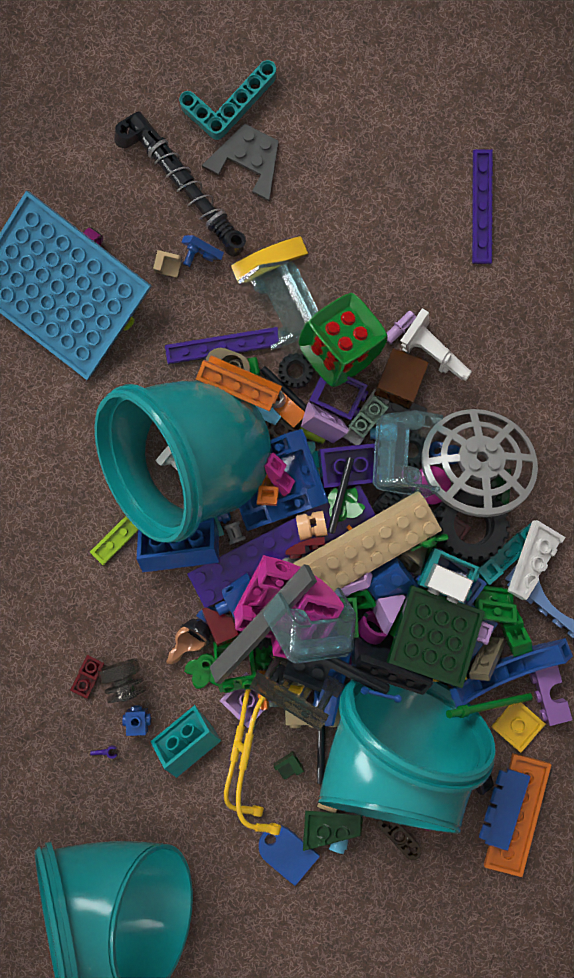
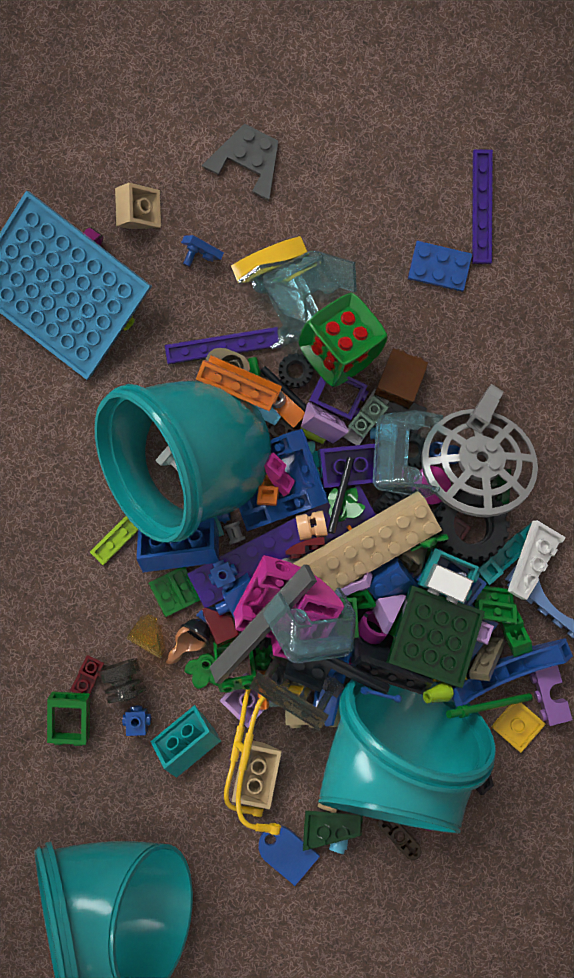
dark purple hand [90,745,117,759] -> none
black piece [114,111,246,256] -> none
tan panel [153,250,182,278] -> none
teal beam [179,60,276,140] -> none
dark green panel [274,751,304,779] -> none
black bar [317,725,325,784] -> none
lavender axle [387,311,416,345] -> none
white piece [401,308,472,381] -> none
blue windscreen [479,768,531,851] -> none
orange plate [484,753,551,877] -> none
none -> green window [47,692,90,746]
none -> tan slope [115,183,161,229]
none -> clear yellow slope [126,614,166,659]
none -> green slope [148,567,200,617]
none -> blue brick [208,560,238,590]
none -> tan slope [232,739,282,809]
none -> clear light blue windscreen [263,251,357,322]
none -> blue plate [408,241,472,292]
none -> lime cone [423,682,454,703]
none -> light grey leg [466,384,504,434]

